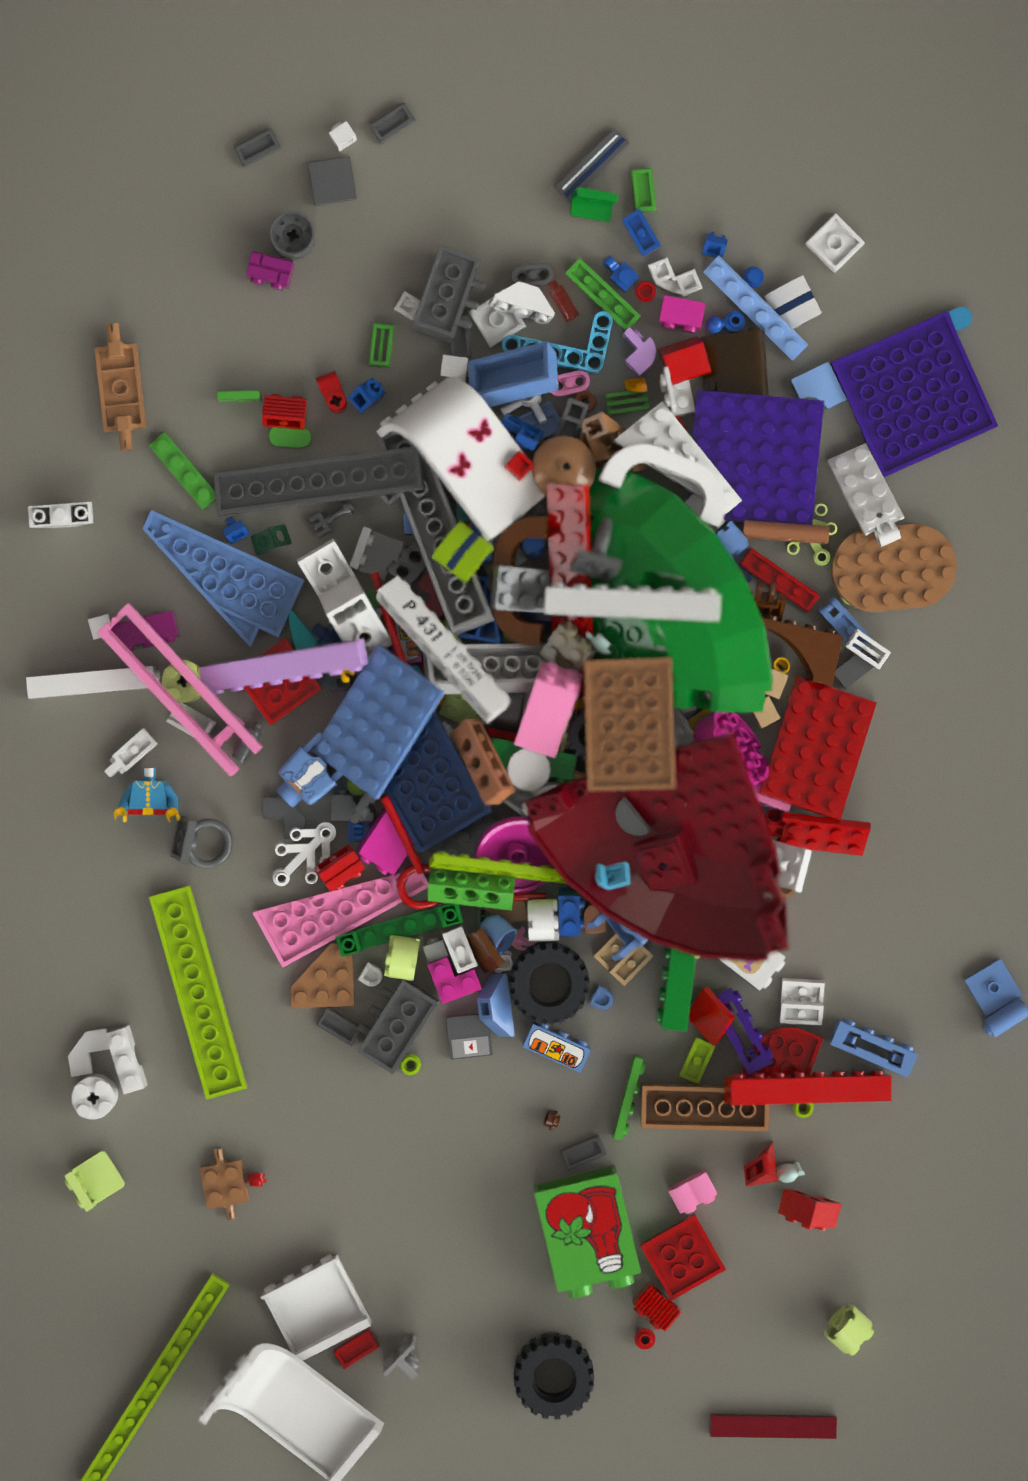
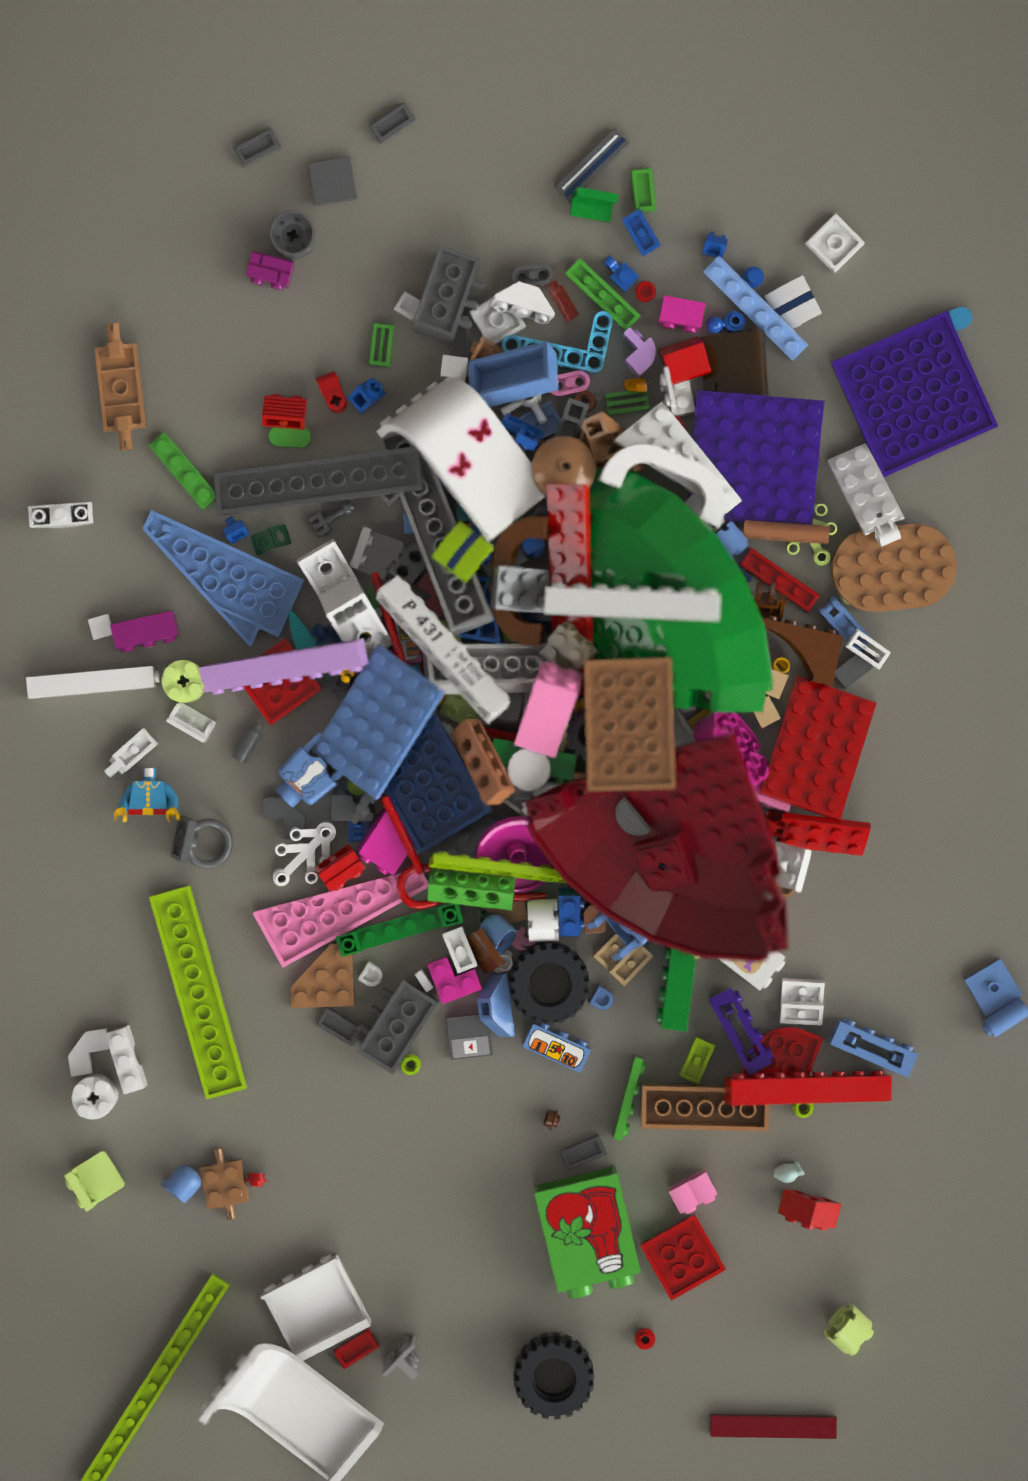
bright pink piece [97,603,263,776] -> none
bright green tile [217,390,262,402] -> none
white plate [329,121,357,152] -> none
yellowish green brick [384,935,420,981] -> none
light grey plate [423,937,449,963] -> none
red tile [504,450,534,481] -> none
dark grey tile [569,517,622,582] -> none
light aqua animal [586,632,611,654] -> none
medium azure bracket [595,862,631,890] -> none
red brick [632,1281,682,1332] -> none
white tile [647,257,702,297] -> none
red tile [689,987,735,1046] -> none
red slope [743,1141,778,1186] -> none
light blue tile [790,362,847,409] -> none
none -> medium blue helmet [160,1165,201,1203]
none -> white tile [415,969,434,992]
none -> medium nougat bracket [469,336,503,360]

